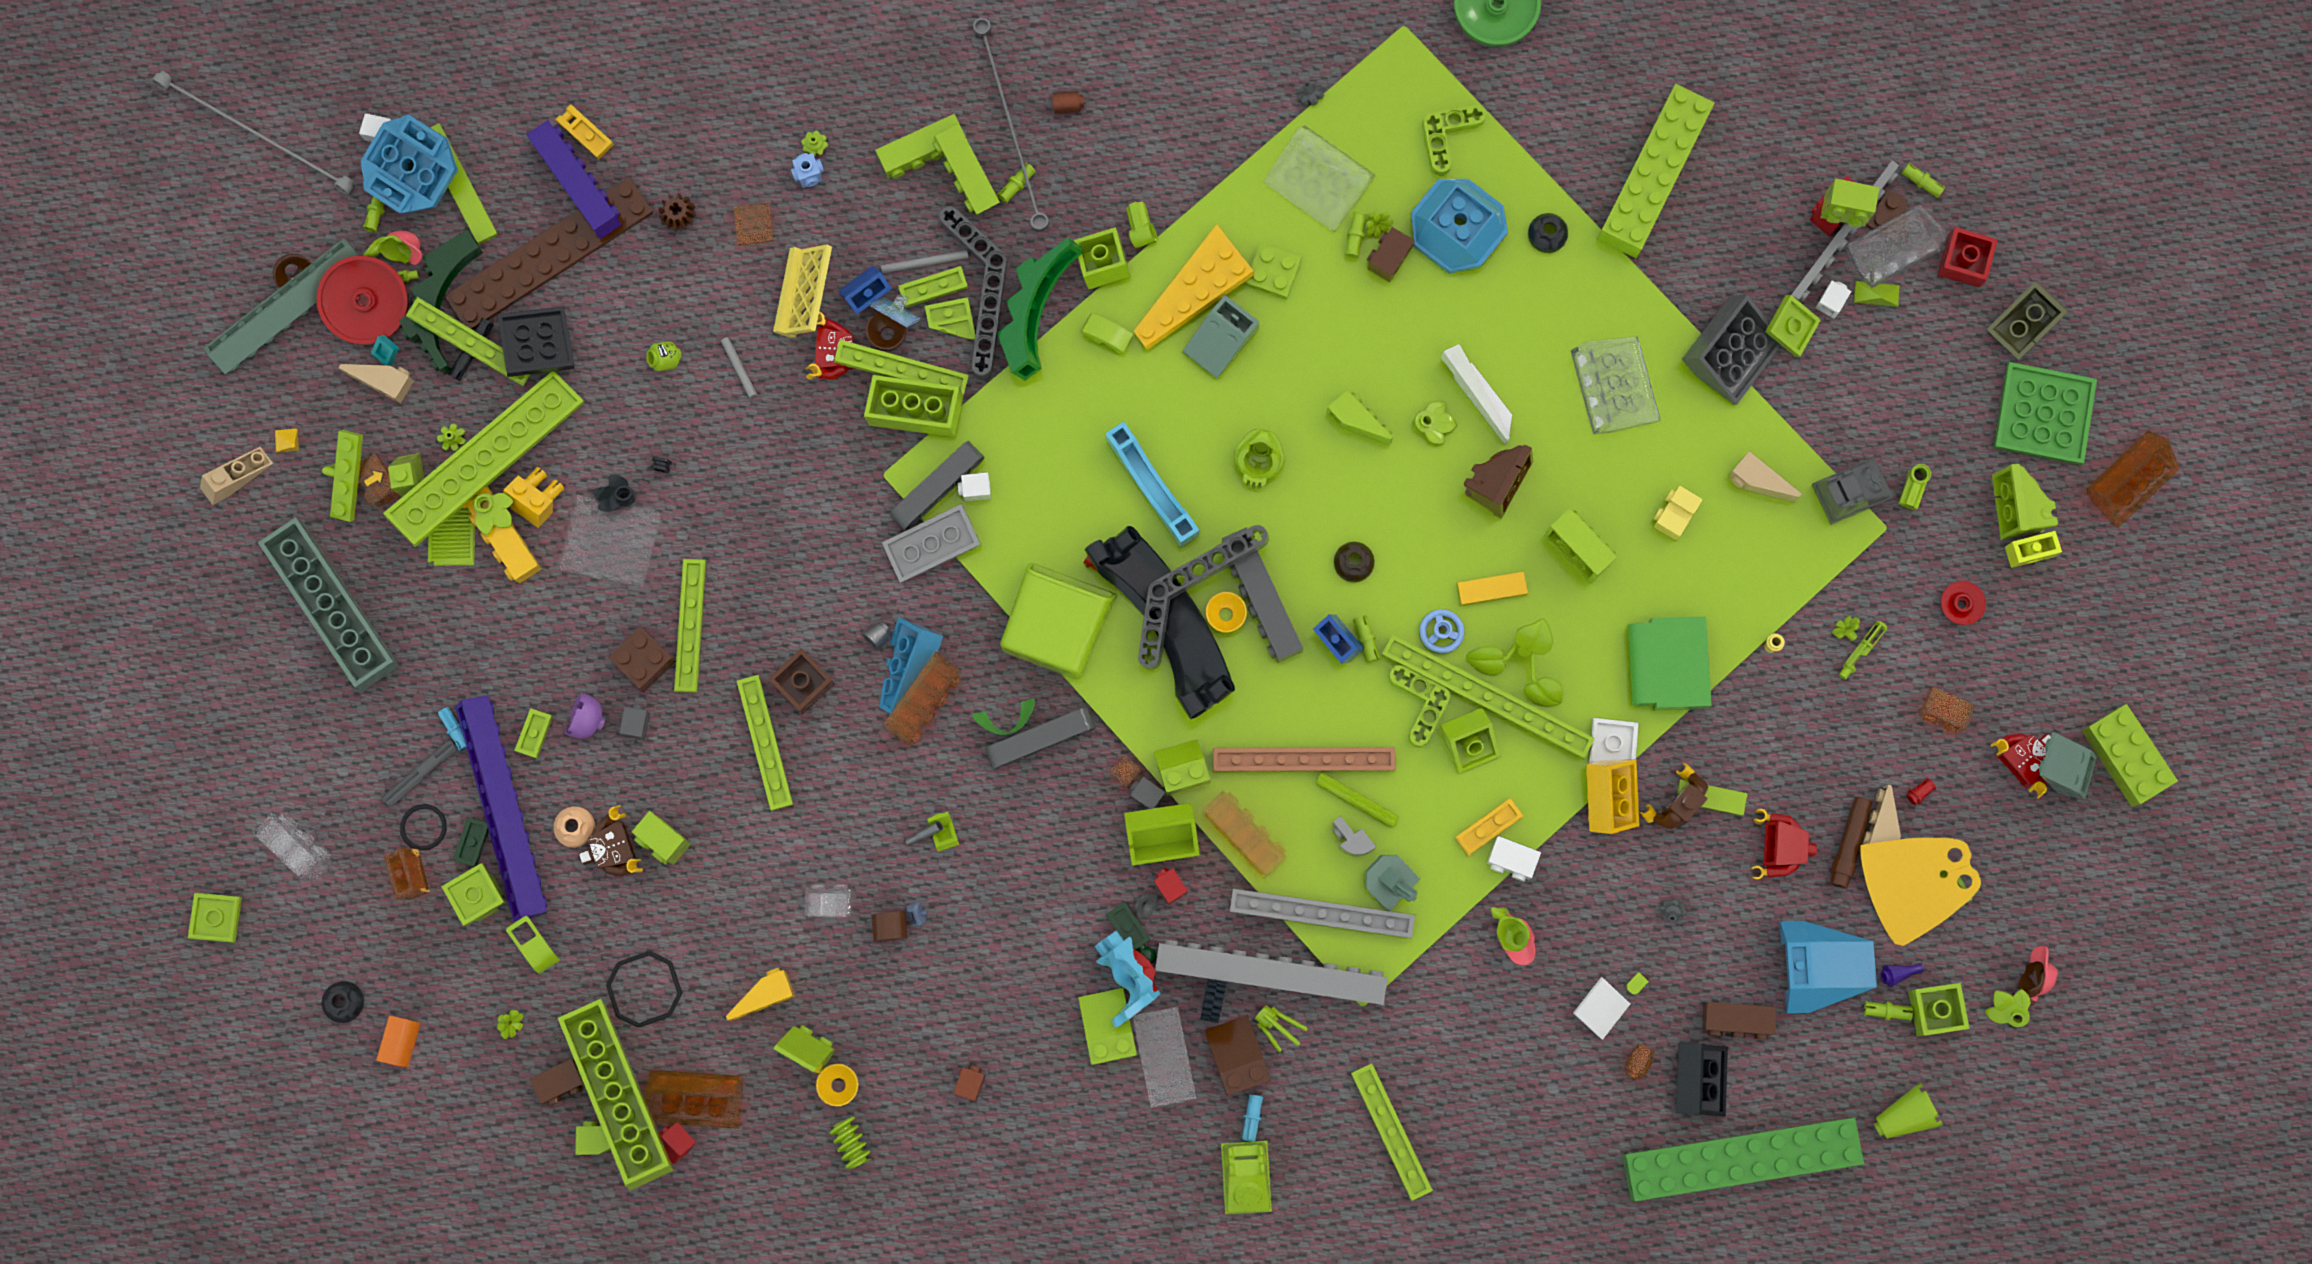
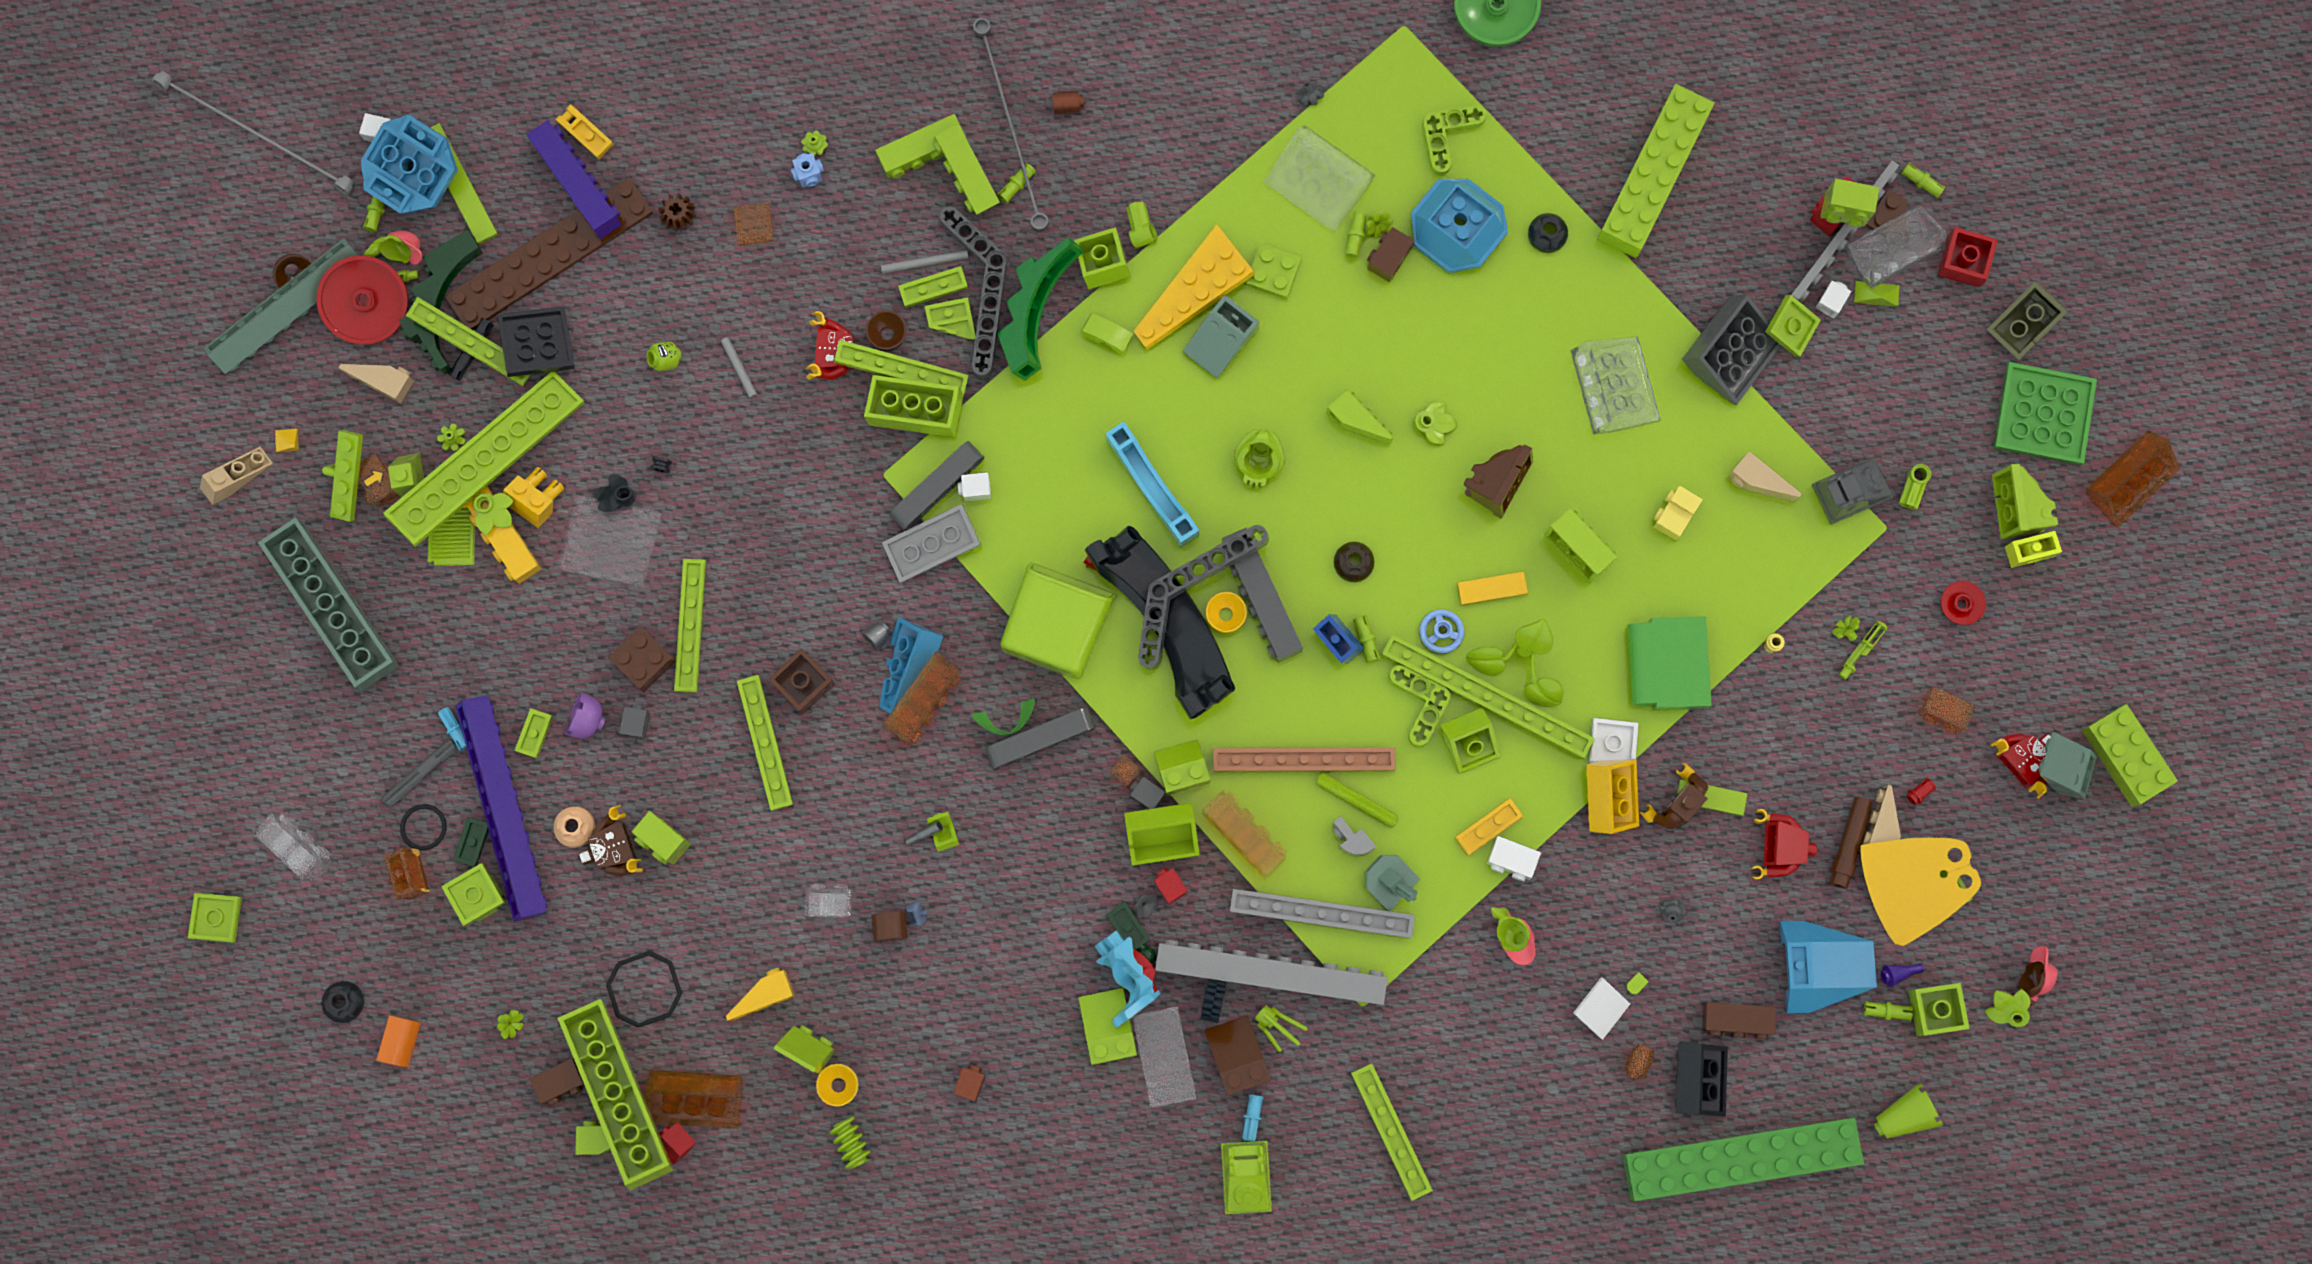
teal plate [371,335,399,366] -> none
lime piece [506,916,560,974] -> none
light yellow fence [773,245,832,338] -> none
blue brick [838,265,892,315] -> none
clear piece [869,294,923,327] -> none
white wedge [1441,344,1512,444] -> none

